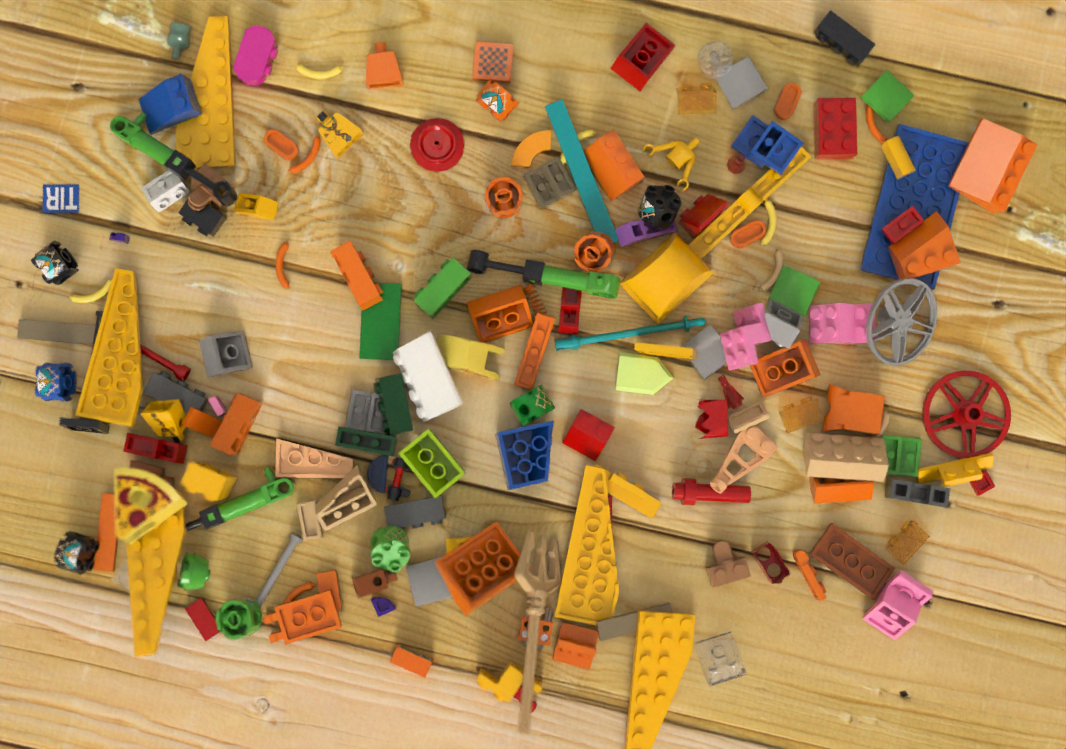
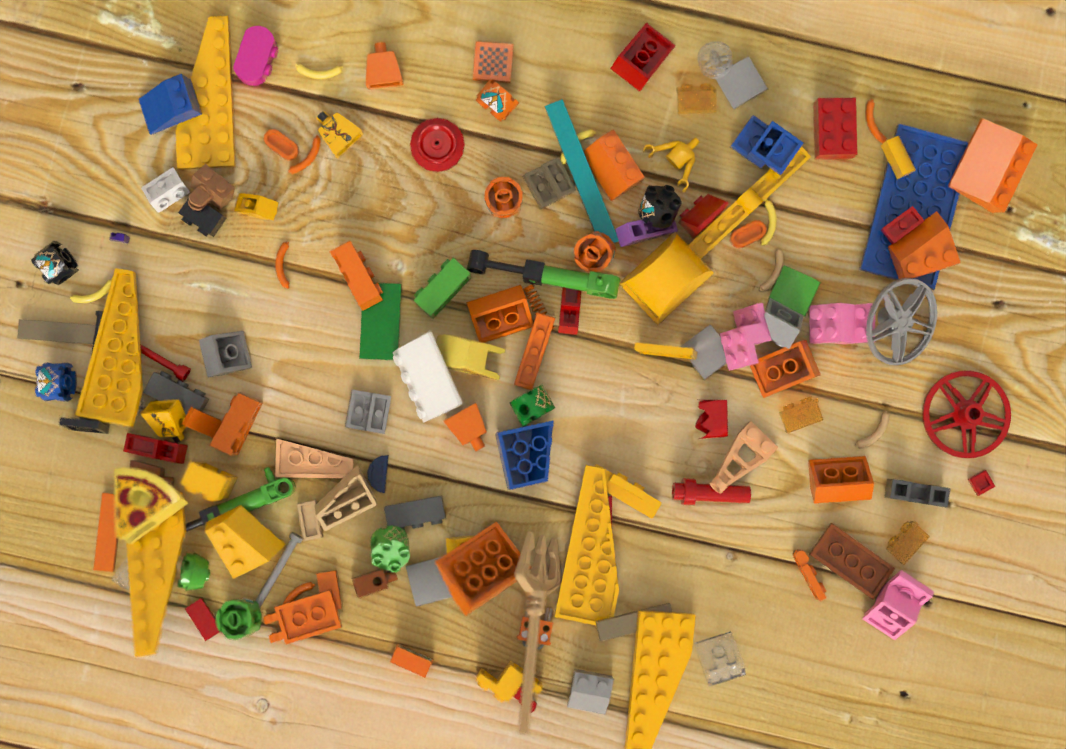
blue sticker [43,184,79,213] -> none
black brick [54,531,100,575] -> none
piece [110,112,237,206] -> none
sand green piece [167,22,191,60] -> none
bright pink tile [208,396,228,417] -> none
dark green brick [335,426,398,456] -> none
dark purple tile [371,597,397,617] -> none
dark green brick [374,374,413,435] -> none
black piece [385,457,412,501] -> none
lime slope [398,429,466,498] -> none
light orange tile [511,130,551,168] -> none
orange bracket [552,621,598,669] -> none
teal bar [555,316,706,351] -> none
red slope [562,409,615,461] -> none
yellowish green tile [615,352,674,395] -> none
medium nougat brick [705,541,751,587] -> none
clear red cone [718,375,744,410] -> none
clear red cone [727,155,746,174] -> none
tan tile [727,401,770,434] -> none
red piece [751,541,790,584] -> none
orange tile [774,83,801,120] -> none
tan brick [803,433,889,482] -> none
black brick [813,10,876,67] -> none
orange piece [822,384,885,435] -> none
bright green slope [861,70,914,123] -> none
bright green slope [882,435,922,477] -> none
yellow bracket [917,453,994,487] -> none
none -> yellow wedge [205,505,286,579]
none -> orange torso [444,403,487,452]
none -> light grey slope [567,668,614,715]

